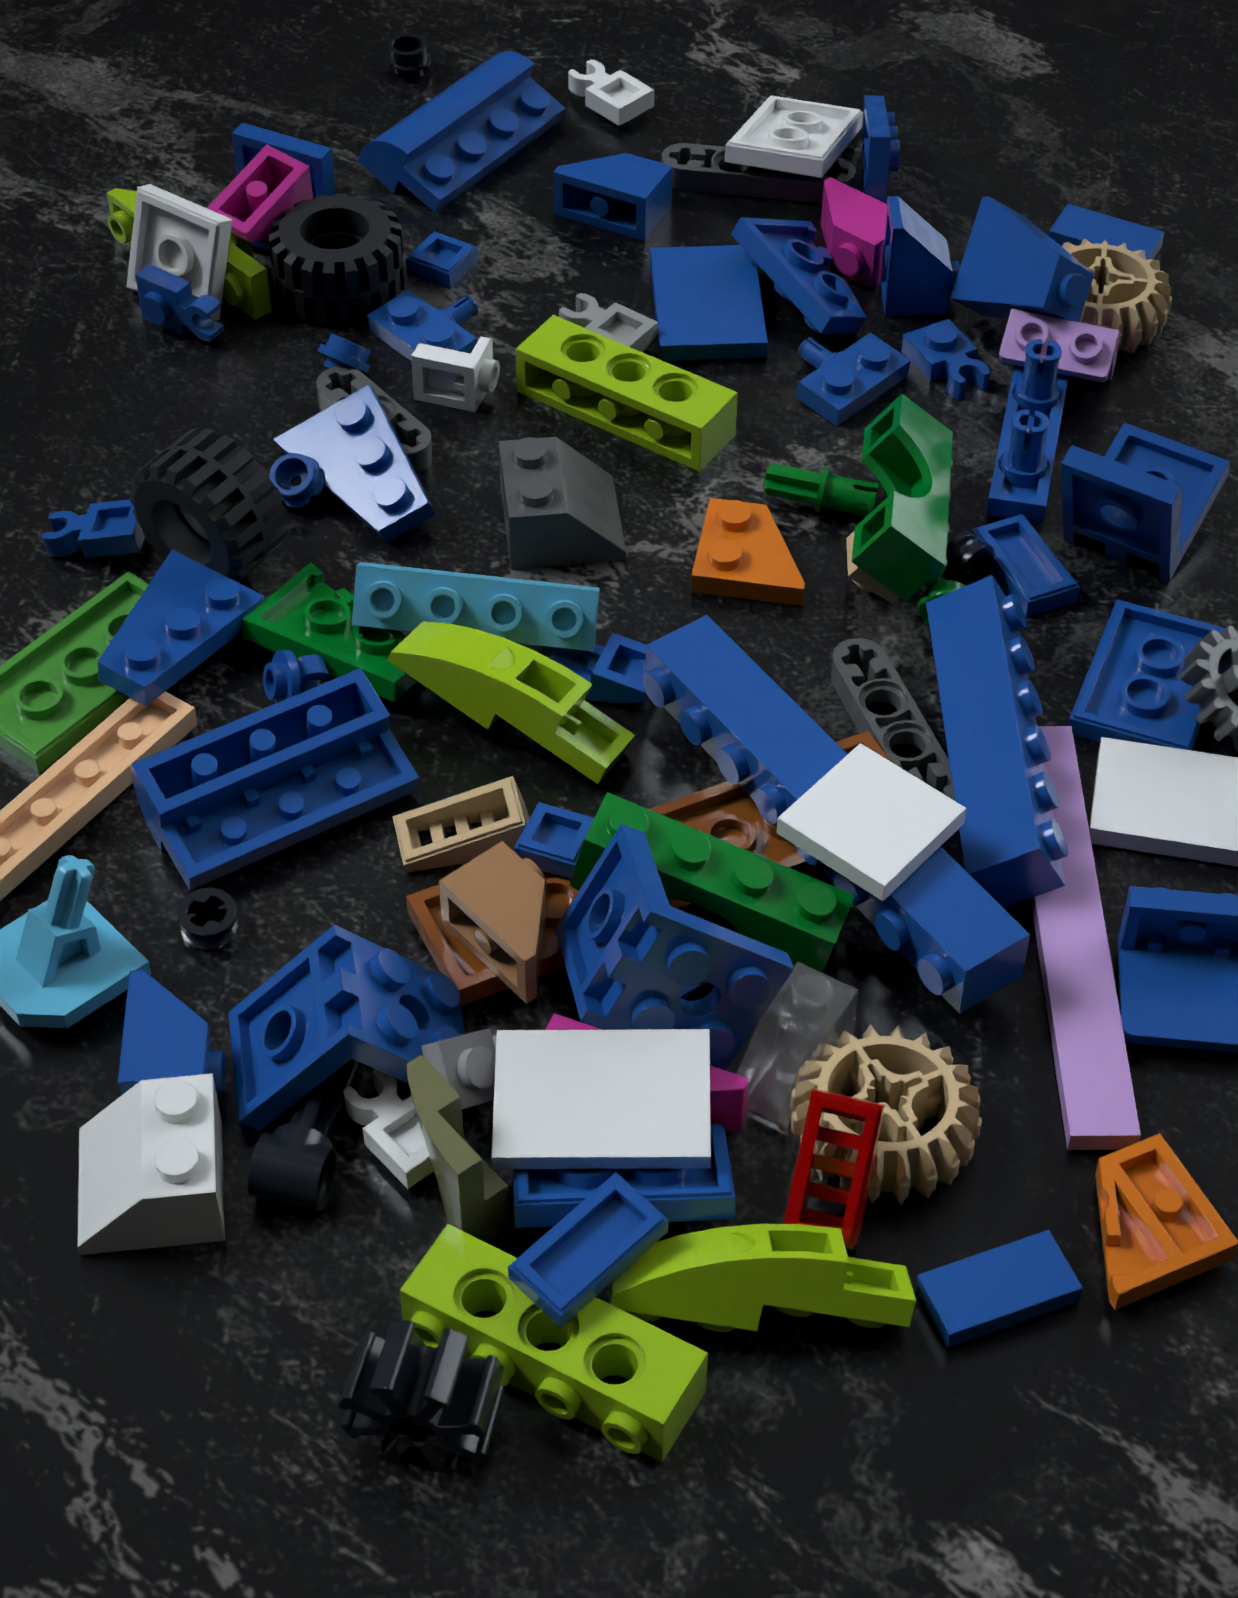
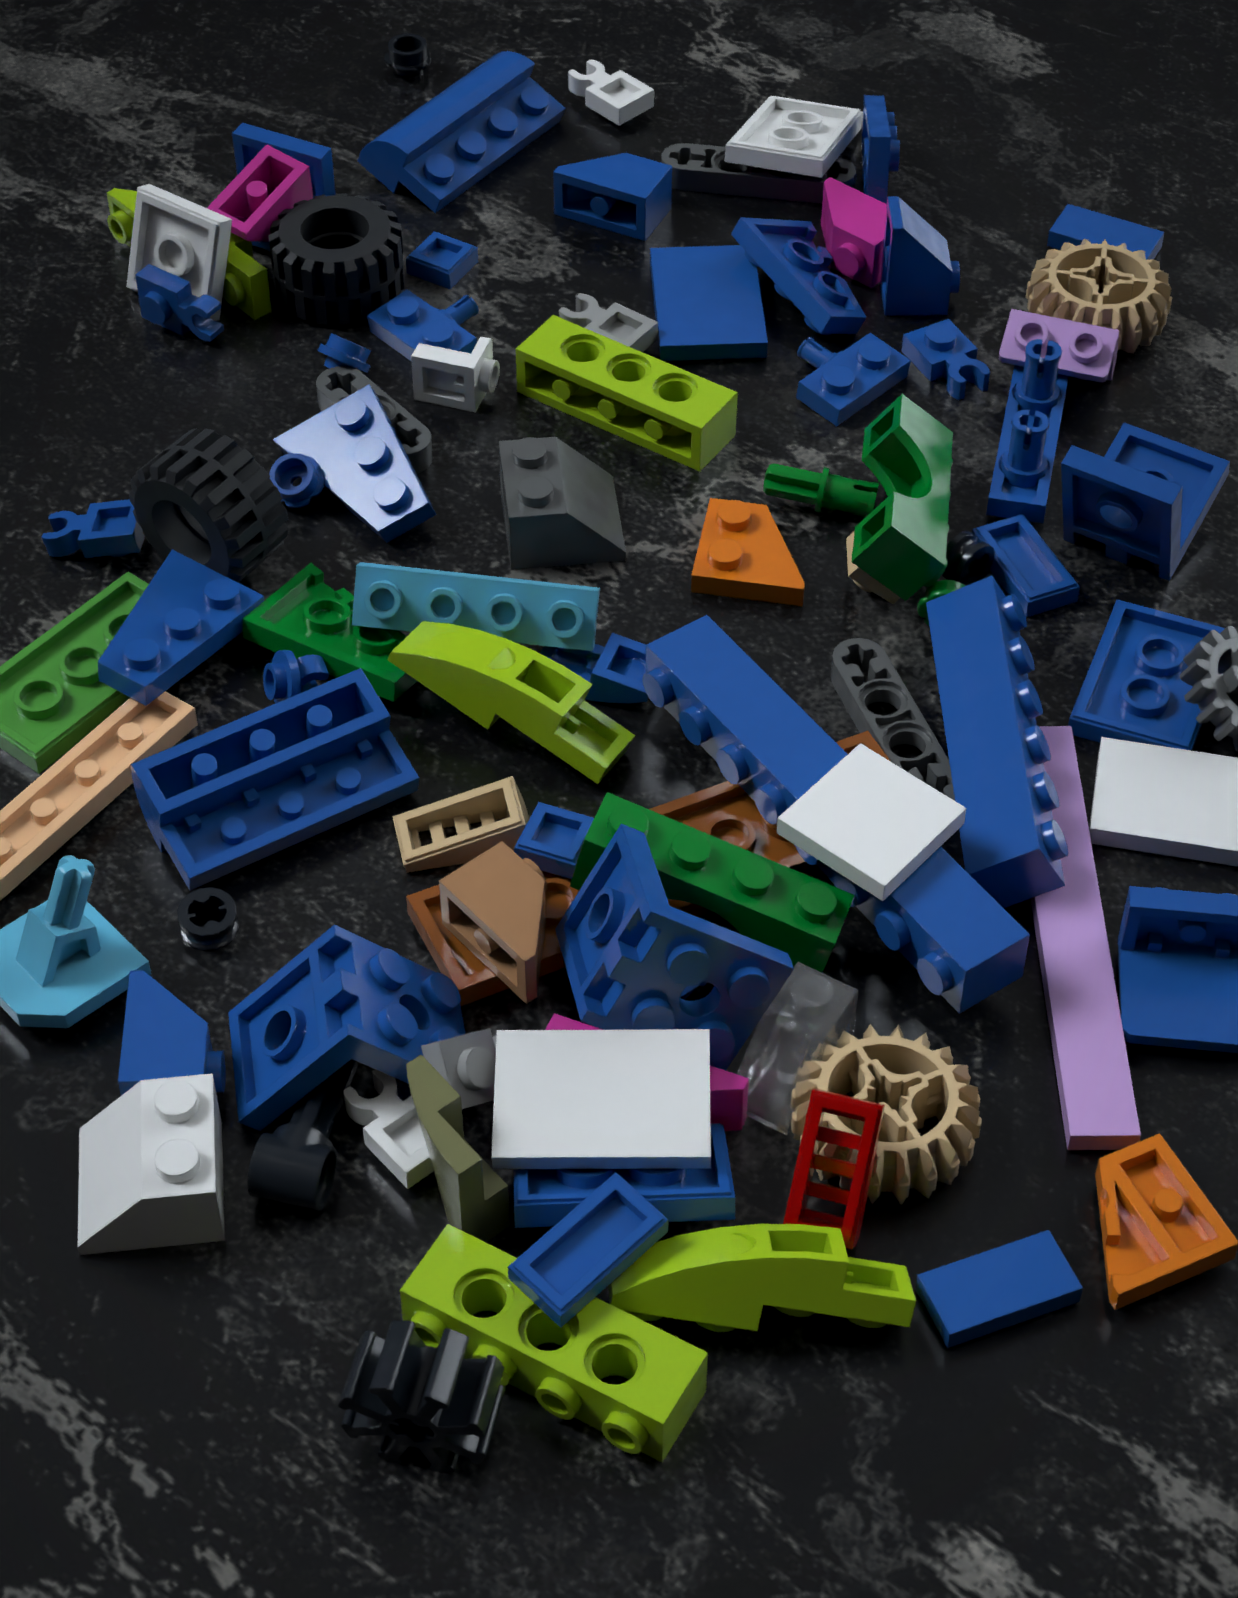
blue slope [950,197,1095,322] -> none

